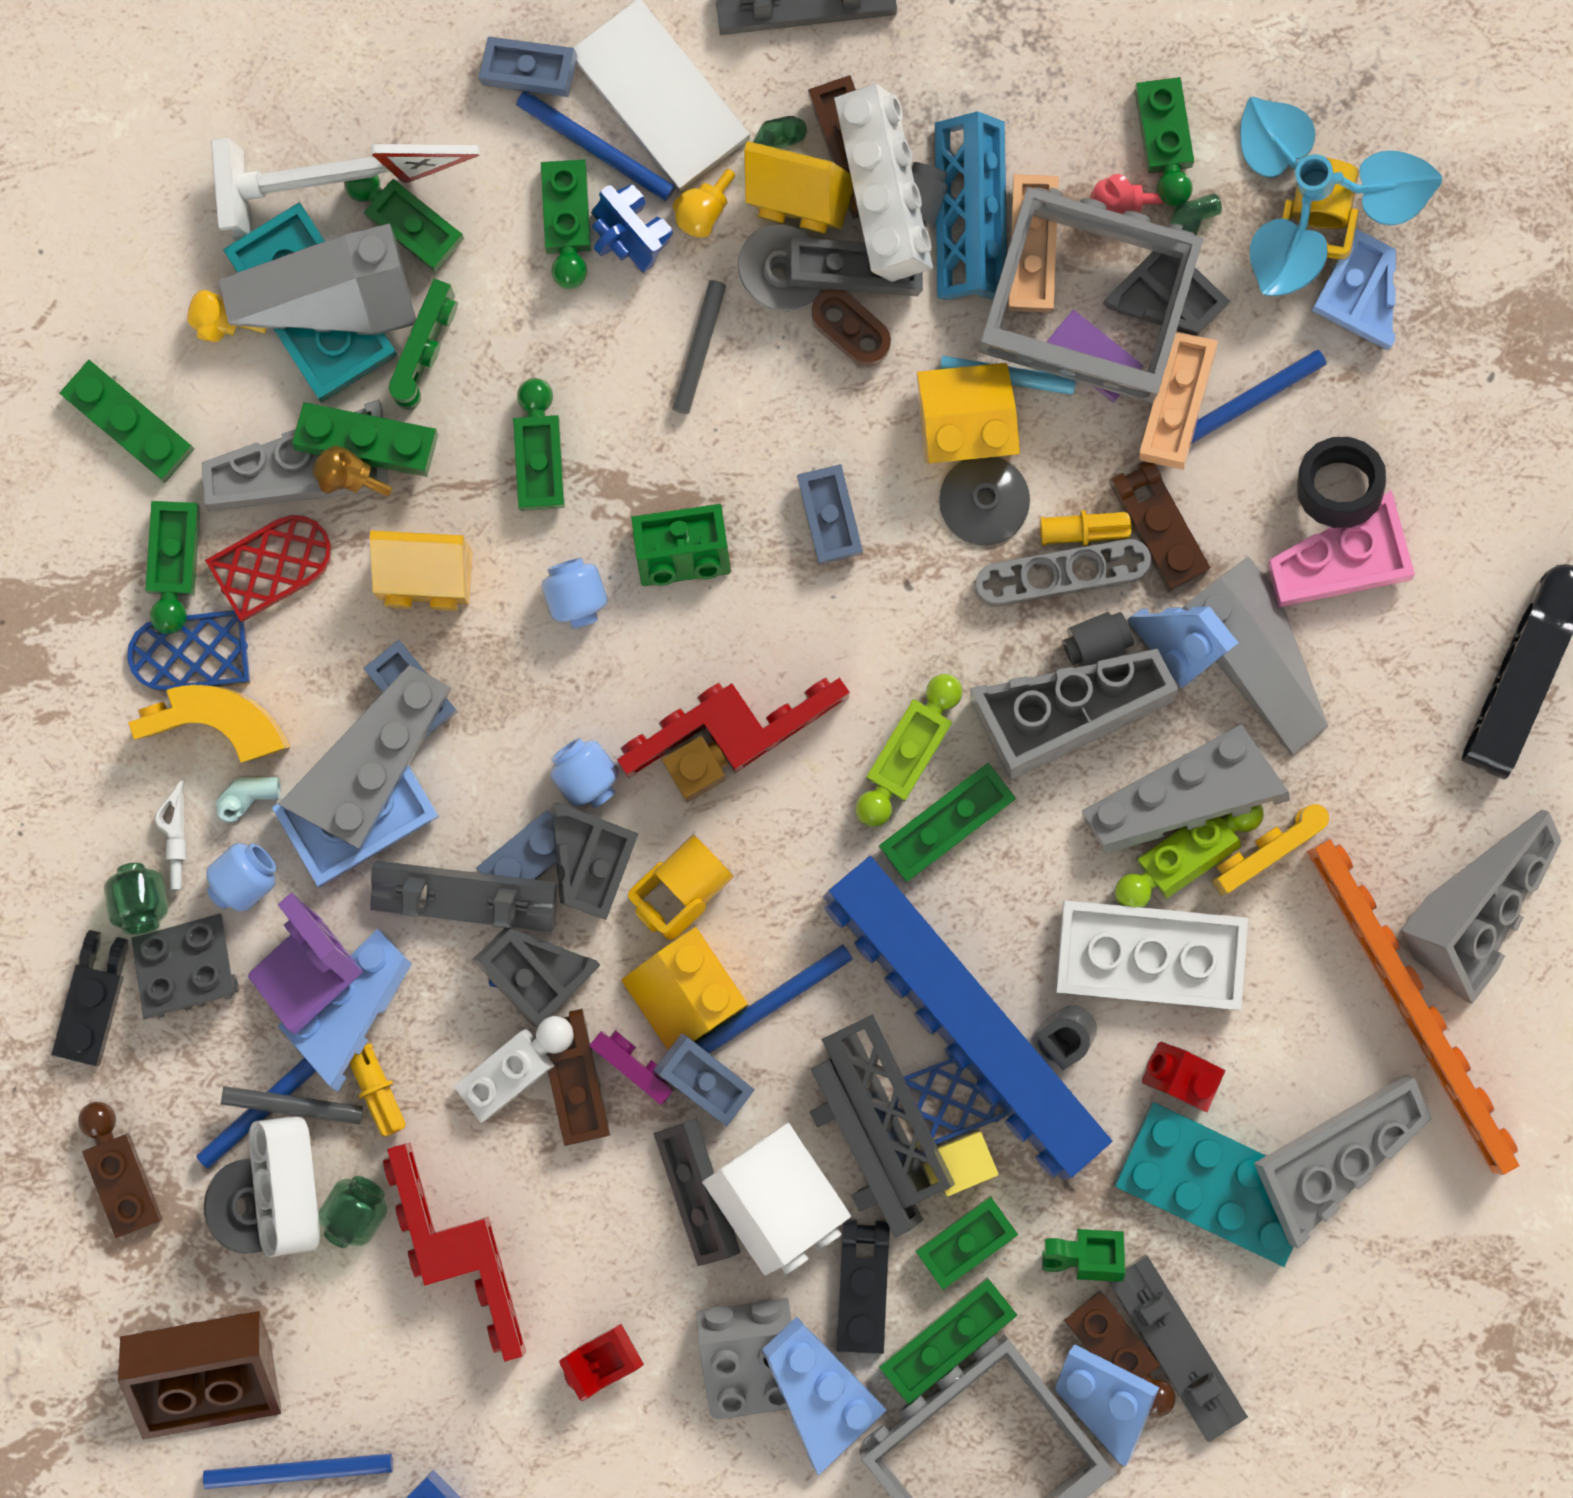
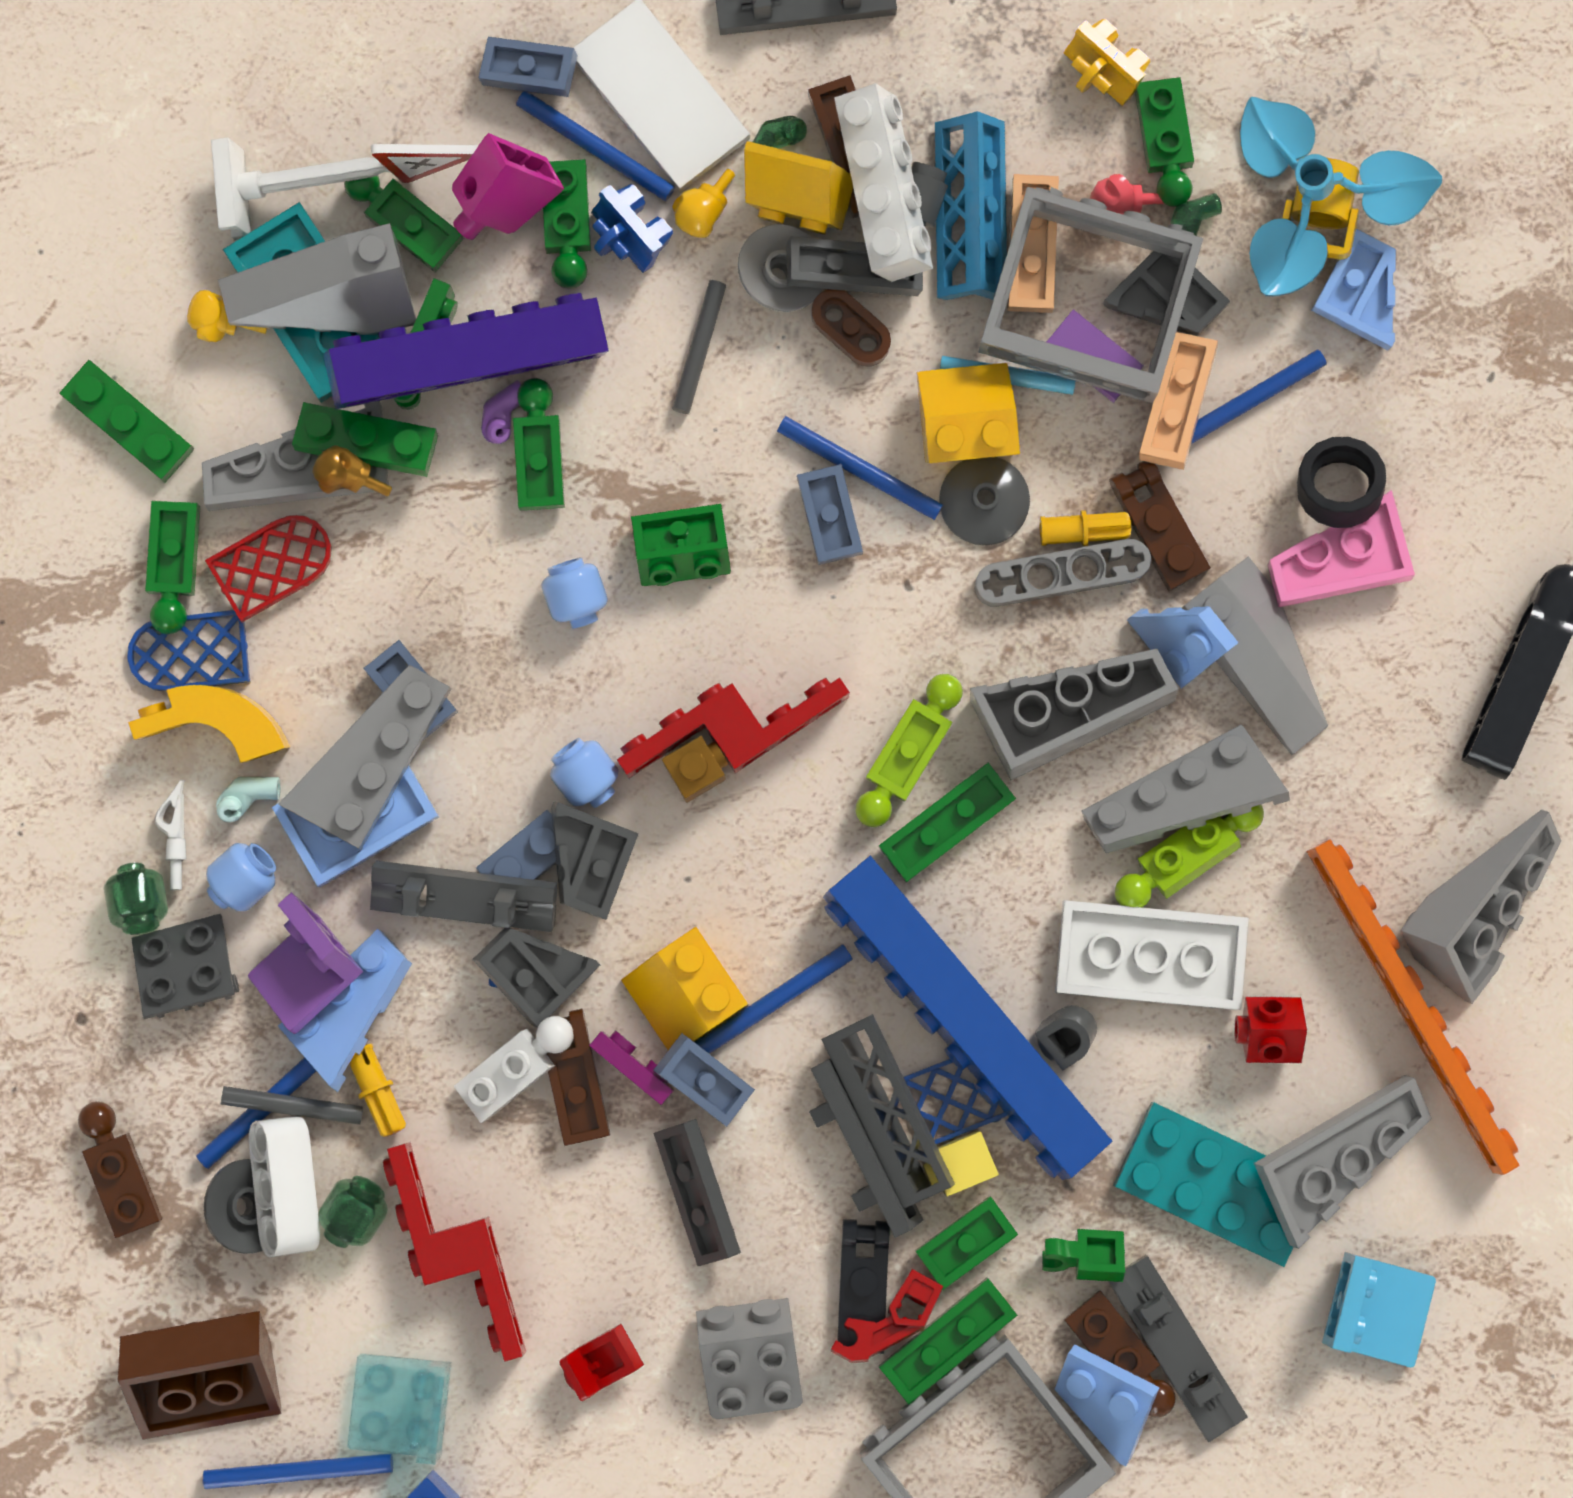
black hinge [51,930,129,1066] -> none
yellow slope [369,530,473,611] -> none
yellow piece [628,834,734,940] -> none
white brick [702,1122,852,1276] -> none
light blue wing [762,1317,887,1475] -> none
dark grey brick [1062,612,1134,667] -> none
red bracket [1142,1041,1226,1113] -> none
yellow plate [1211,804,1329,896] -> none
none -> dark purple brick [323,293,609,410]
none -> clear light blue bracket [347,1353,452,1465]
none -> dark pink torso [452,133,564,240]
none -> medium lavender arm [481,380,521,444]
none -> blue bar [777,416,943,520]
none -> red piece [831,1269,943,1363]
none -> yellow hips [1063,19,1150,106]
none -> red brick [1234,997,1307,1063]
none -> medium azure bracket [1322,1252,1436,1368]

